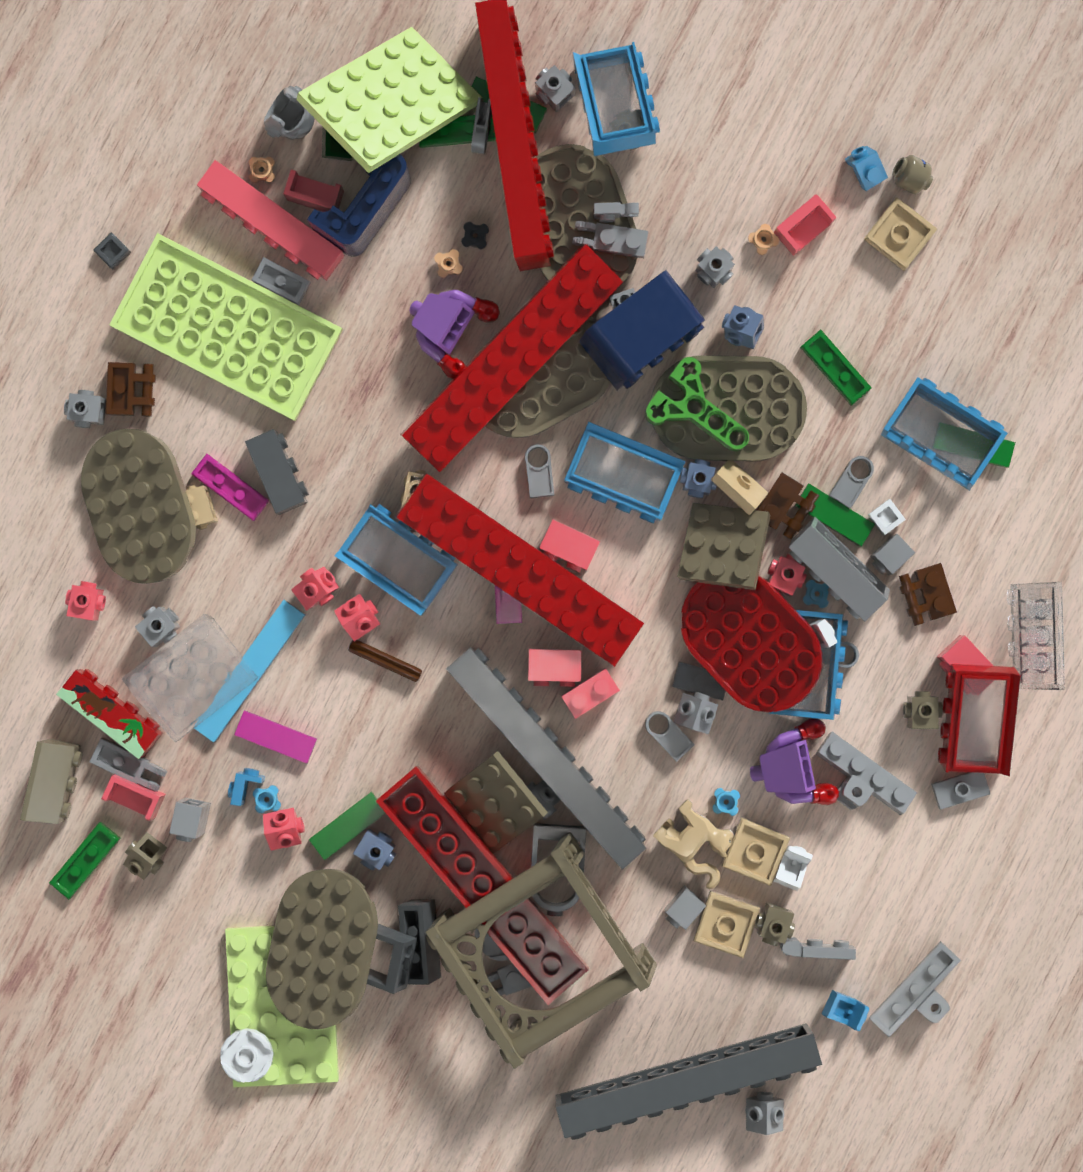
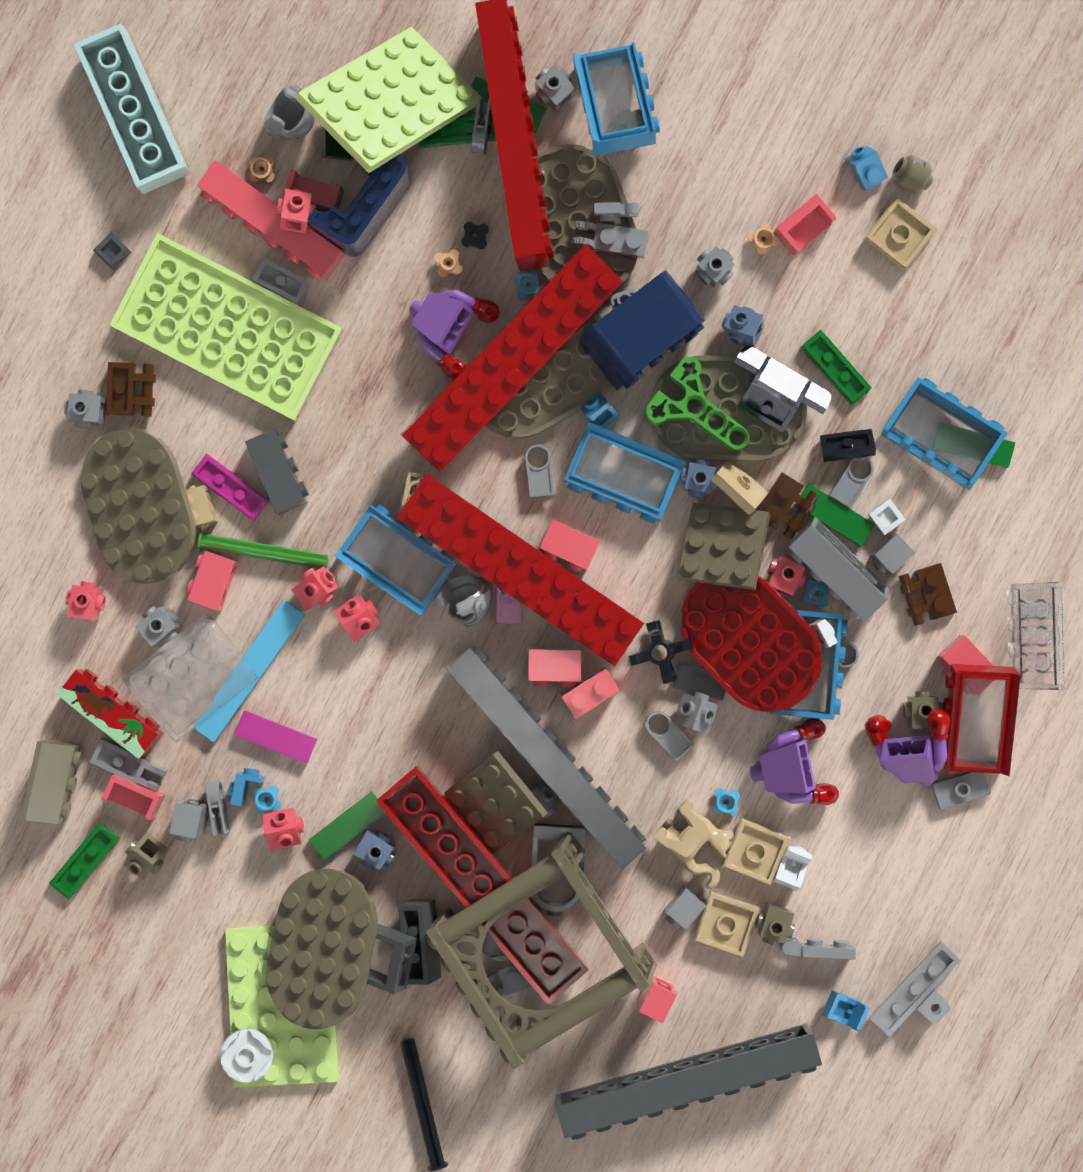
reddish brown axle [348,640,422,682] -> none
light grey brick [745,1092,784,1135] -> none
light grey plate [816,732,917,815] -> none
none -> light aqua brick [74,23,190,194]
none -> coral brick [186,551,239,611]
none -> bright green axle [197,530,329,569]
none -> light grey piece [206,781,230,836]
none -> coral brick [276,189,316,234]
none -> black axle [400,1038,448,1171]
none -> light grey helmet [436,574,491,627]
none -> medium azure plate [514,271,541,299]
none -> dark azure bracket [580,391,620,428]
none -> black pin [629,620,695,684]
none -> coral panel [637,975,677,1023]
none -> plate [734,346,831,433]
none -> black plate [820,429,876,462]
none -> medium lavender torso [864,709,951,786]

